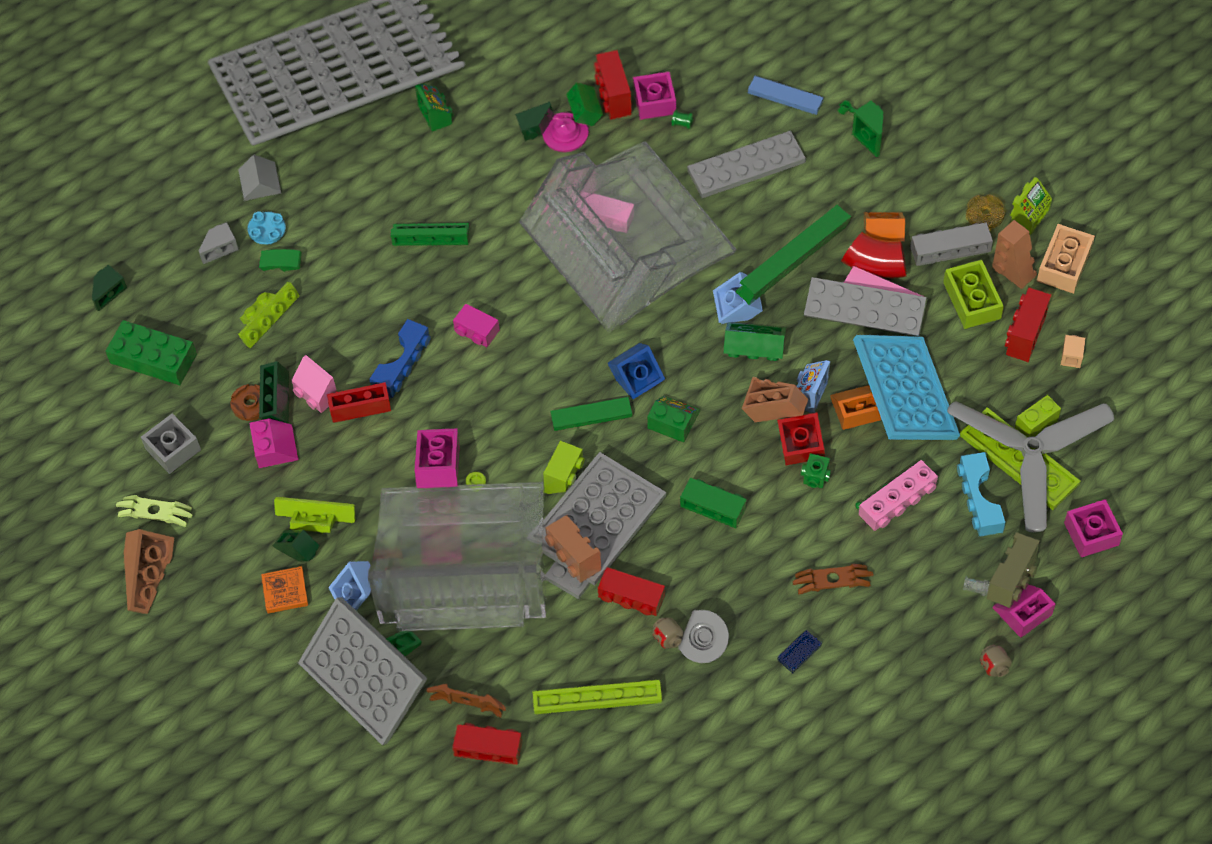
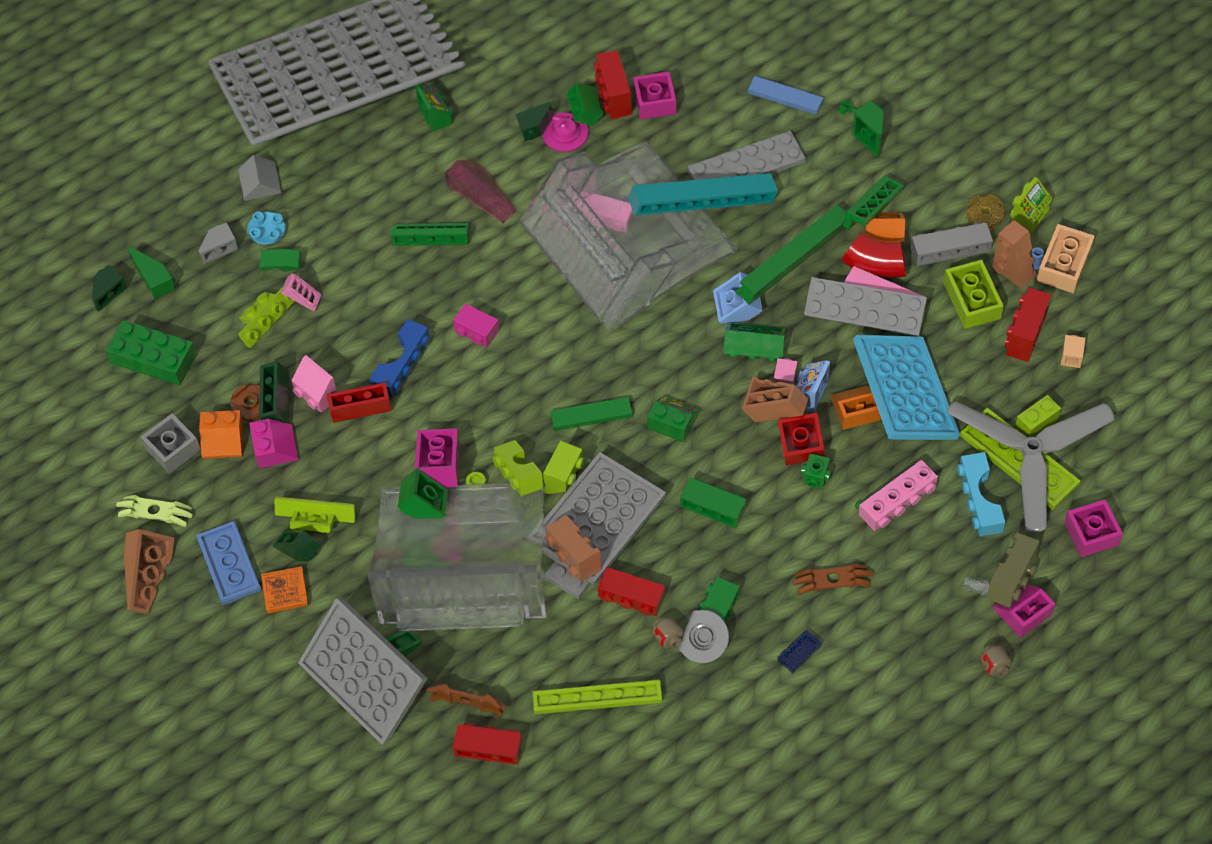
light blue slope [329,561,377,611] -> none
blue slope [608,343,665,399] -> none
green bush [672,110,693,130] -> none
none -> green slope [127,246,176,299]
none -> medium blue tile [196,521,262,605]
none -> orange slope [199,410,244,459]
none -> bright pink slope [281,273,321,311]
none -> green slope [397,468,448,519]
none -> clear pink wedge [445,160,516,223]
none -> lime arch [492,440,543,496]
none -> teal brick [628,173,778,216]
none -> green brick [698,577,740,623]
none -> bright pink brick [773,358,797,385]
none -> green fence [843,175,904,229]
none -> medium blue pin [1031,247,1044,271]

